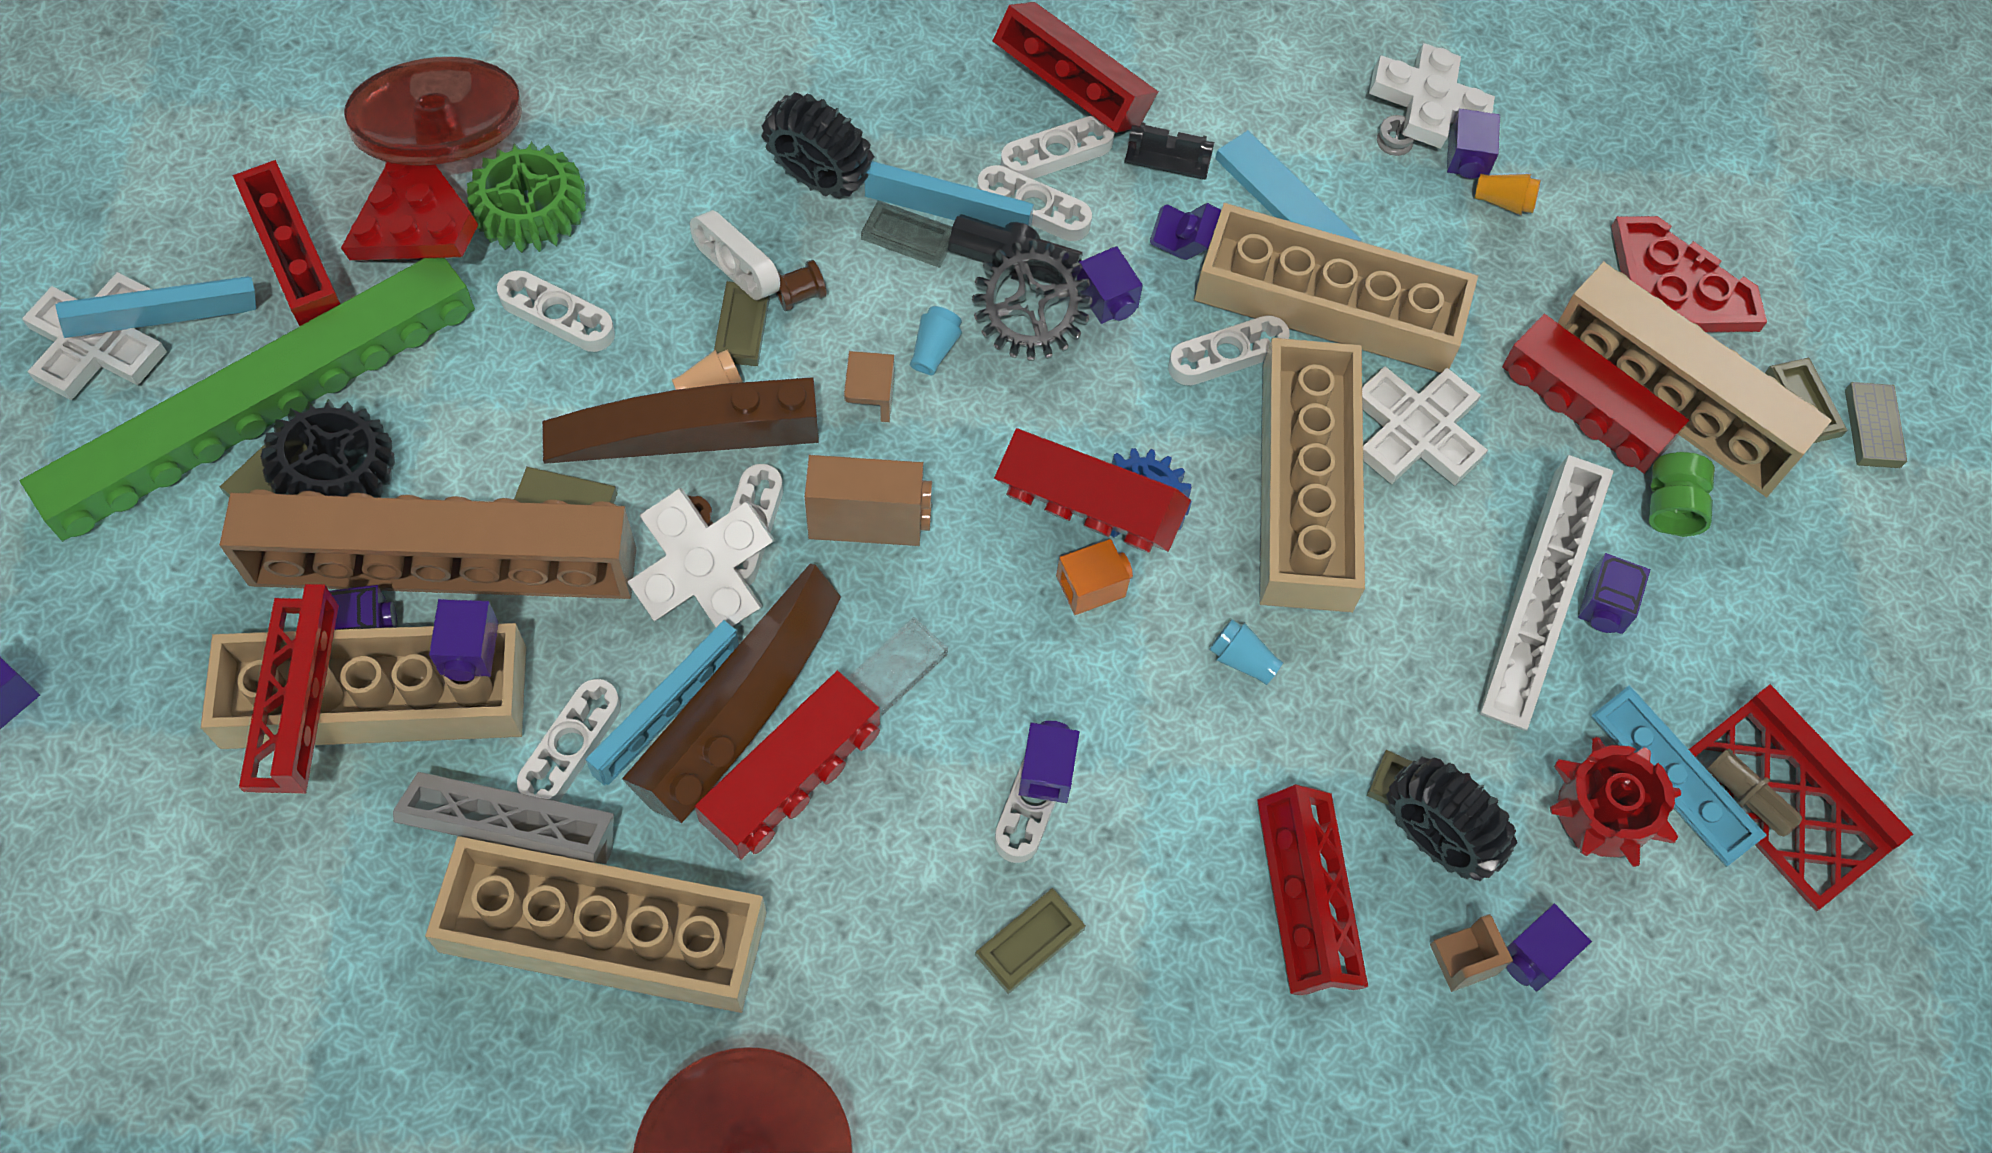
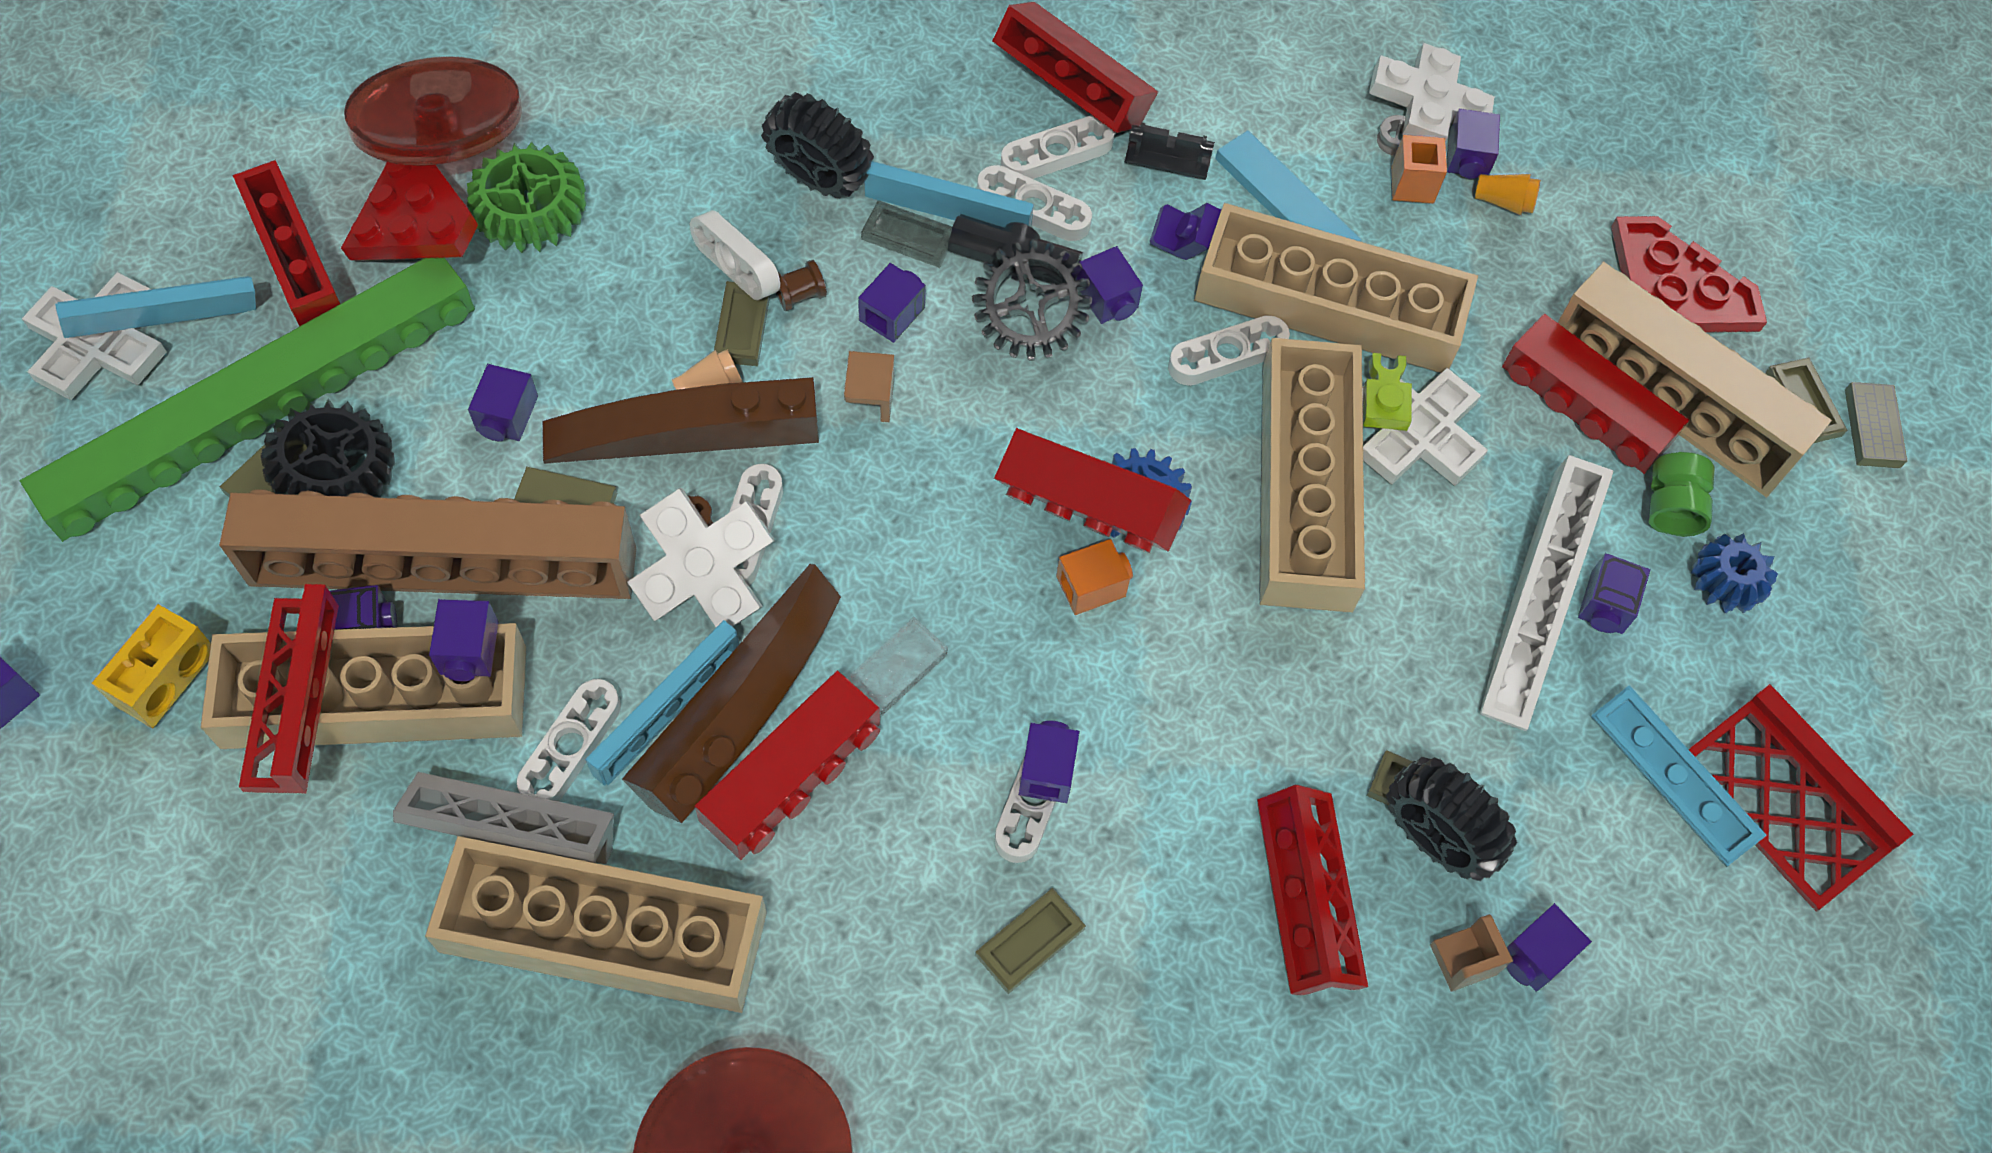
white beam [497,270,615,352] -> none
medium nougat brick [804,455,932,546] -> none
medium azure cone [910,306,962,376] -> none
medium azure cone [1209,619,1283,685] -> none
red brick [1550,737,1681,867] -> none
dark tan axle [1707,748,1802,837] -> none
none -> yellow brick [91,604,211,729]
none -> dark purple brick [468,363,538,442]
none -> dark purple brick [858,262,926,343]
none -> lime plate [1363,353,1412,431]
none -> orange brick [1391,135,1447,203]
none -> blue gear [1691,533,1778,613]

